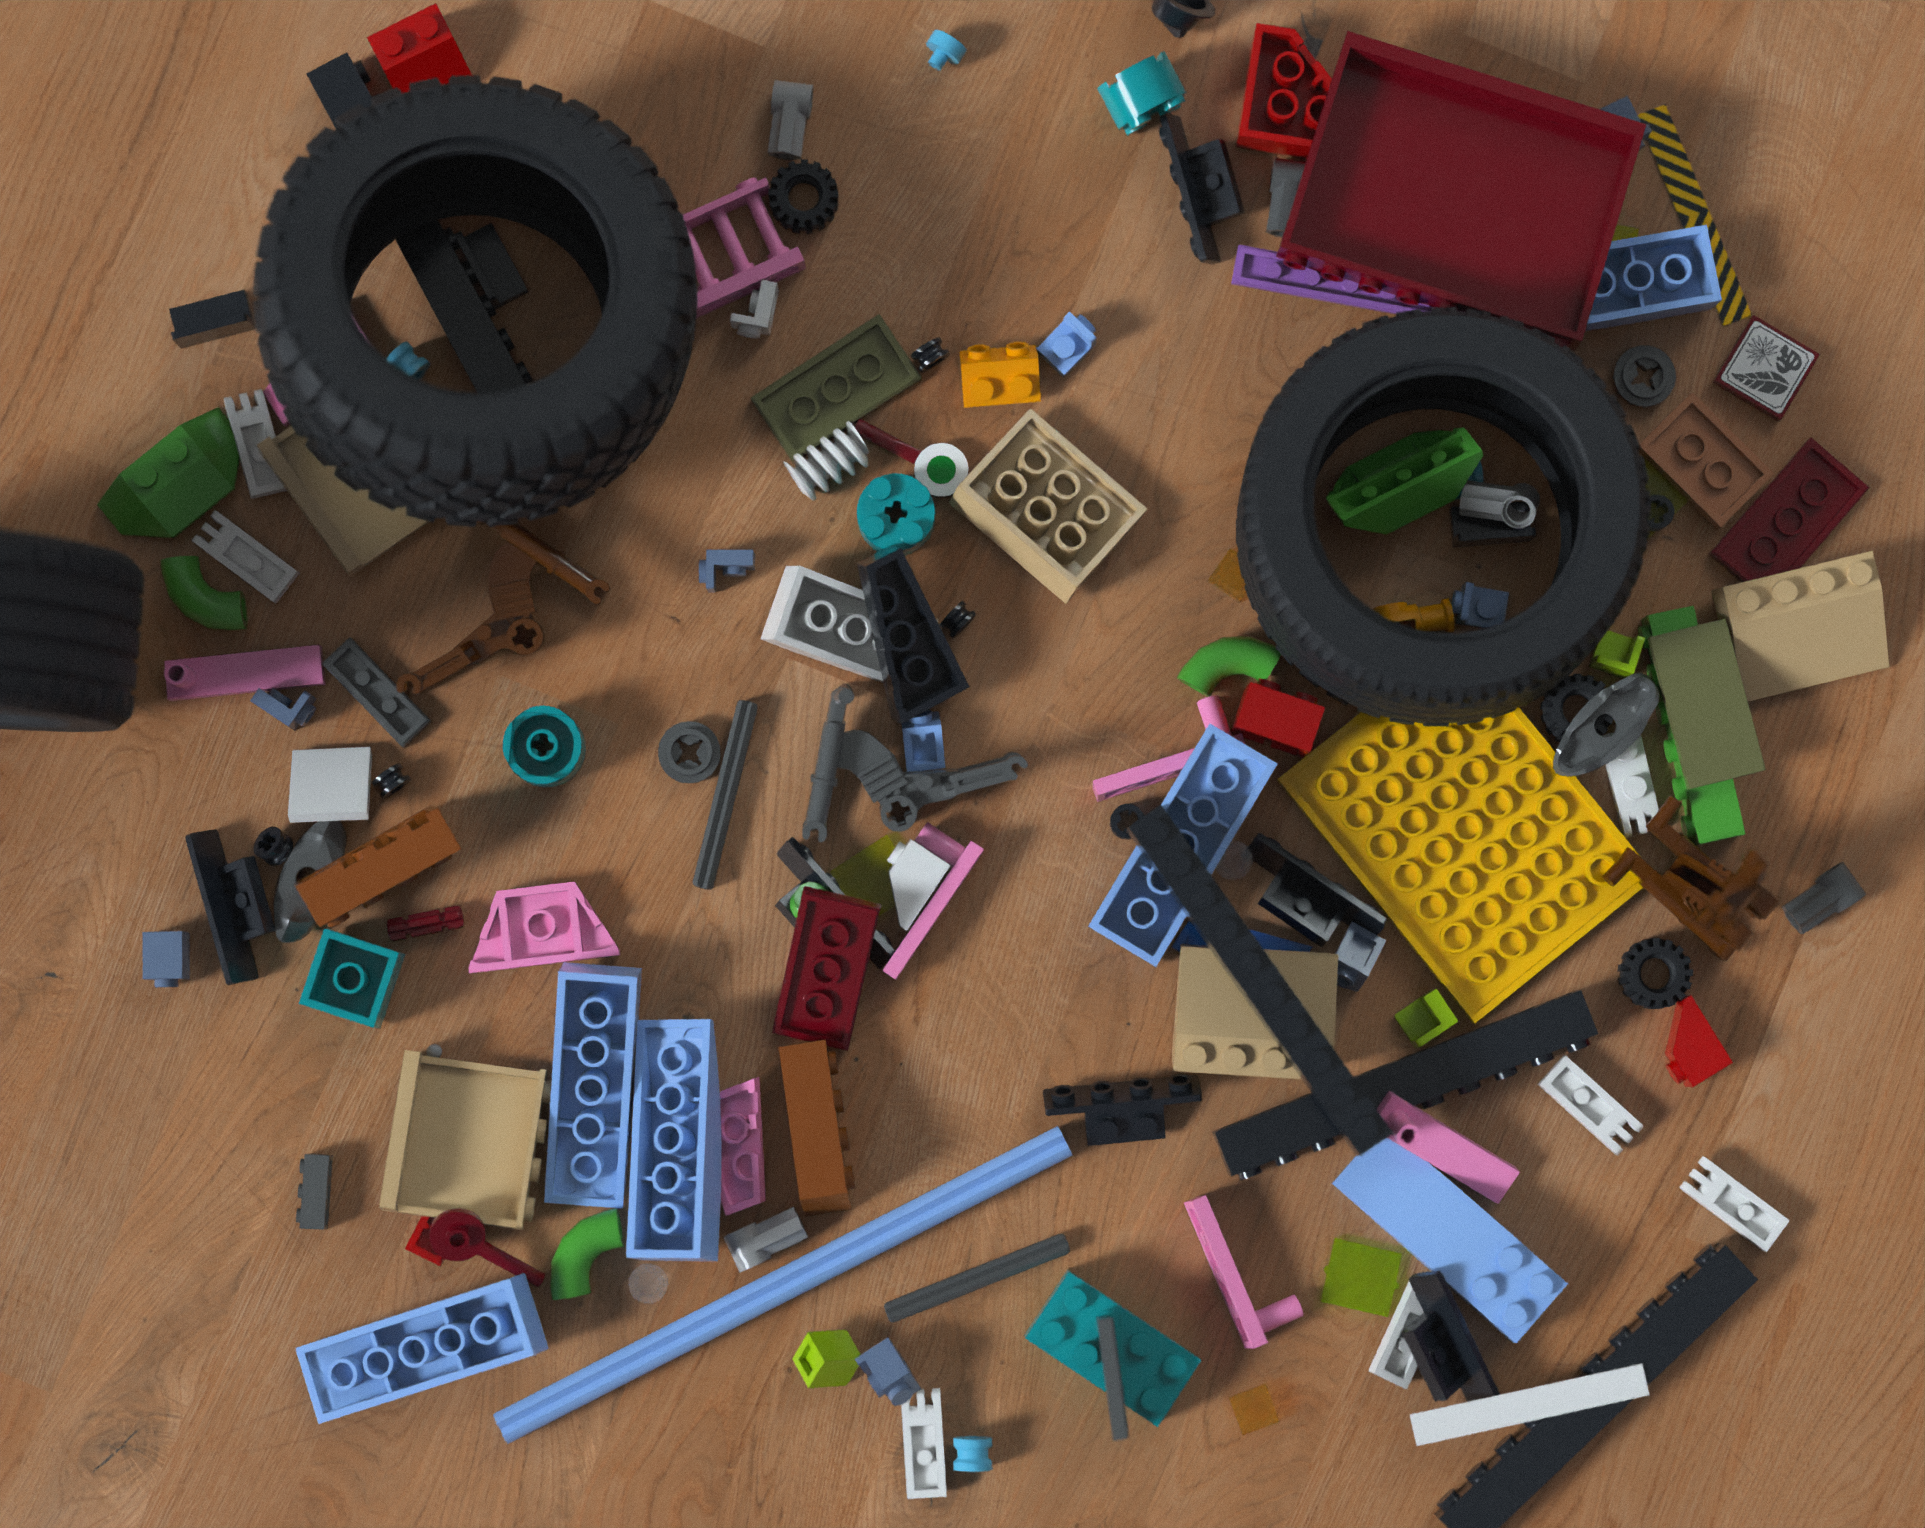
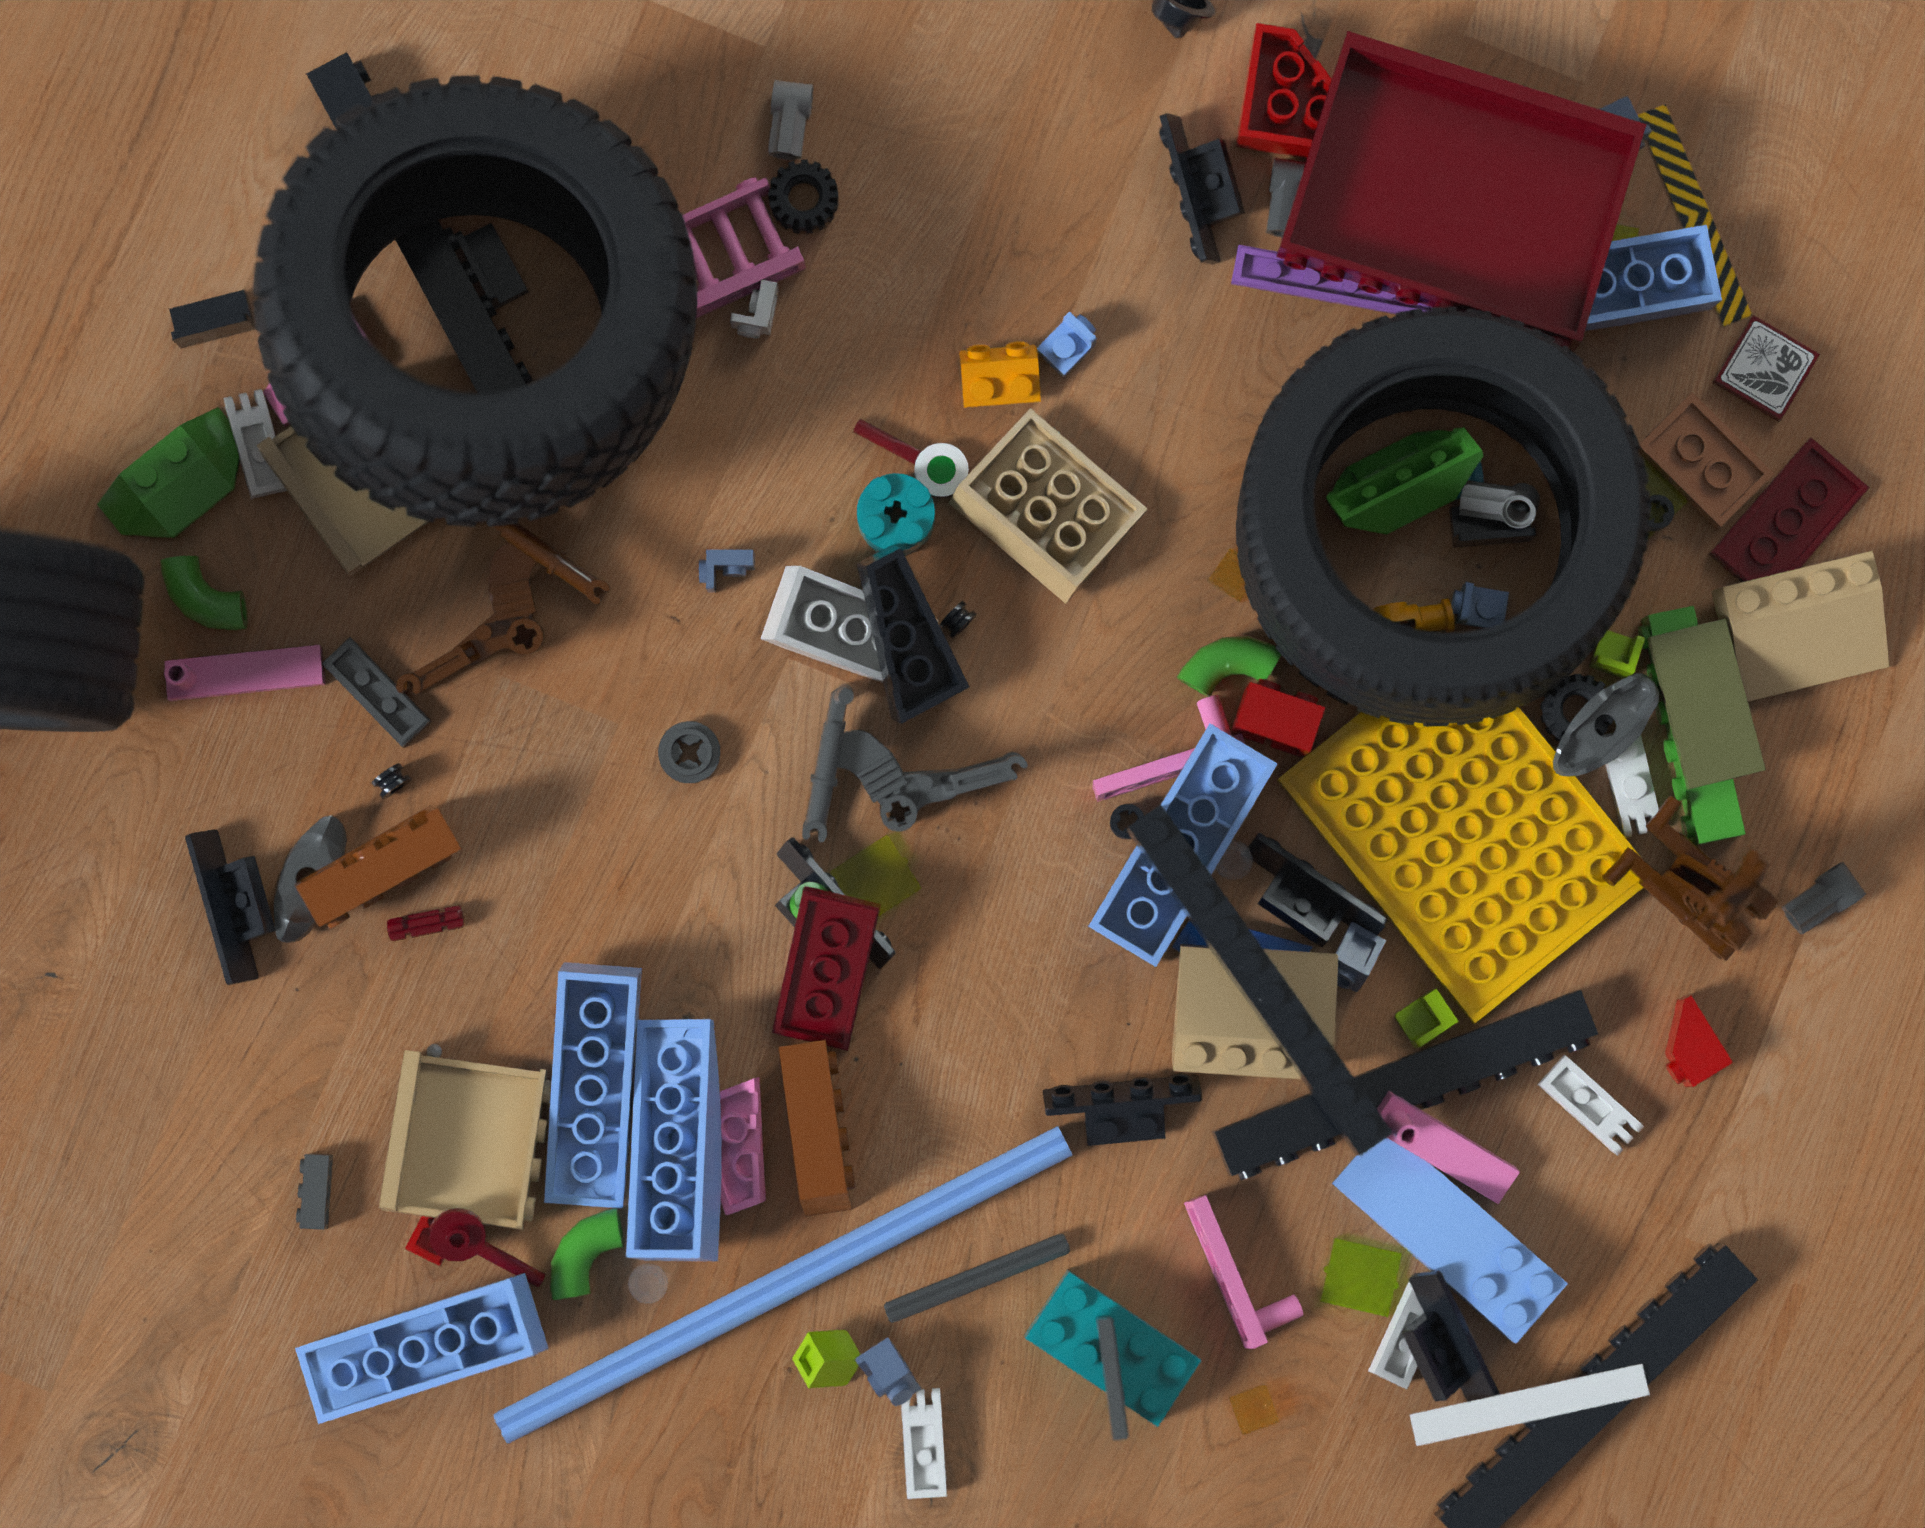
sand blue brick [142,931,190,988] -> none
white hinge [191,510,299,604] -> none
sand blue bracket [250,688,317,731] -> none
black bush [254,826,294,866] -> none
white tile [288,747,372,823] -> none
teal brick [298,928,406,1029] -> none
red slope [367,3,472,93] -> none
medium azure wheel [386,341,430,380] -> none
bright pink wing [468,882,621,974] -> none
teal brick [503,706,586,788] -> none
dark grey axle [693,700,758,890] -> none
light grey piece [723,1207,808,1273] -> none
olive tile [750,314,922,464] -> none
white piece [783,421,869,501] -> none
bright pink piece [882,822,984,980] -> none
white slope [887,839,950,931] -> none
light blue bracket [901,709,946,772] -> none
black bush [911,337,950,372] -> none
medium azure tile [926,29,967,71] -> none
medium azure wheel [953,1436,992,1472] -> none
teal brick [1097,51,1187,136] -> none
dark grey gear [1613,345,1676,408] -> none
black tyre [1617,938,1693,1009] -> none
white hinge [1679,1156,1790,1252] -> none

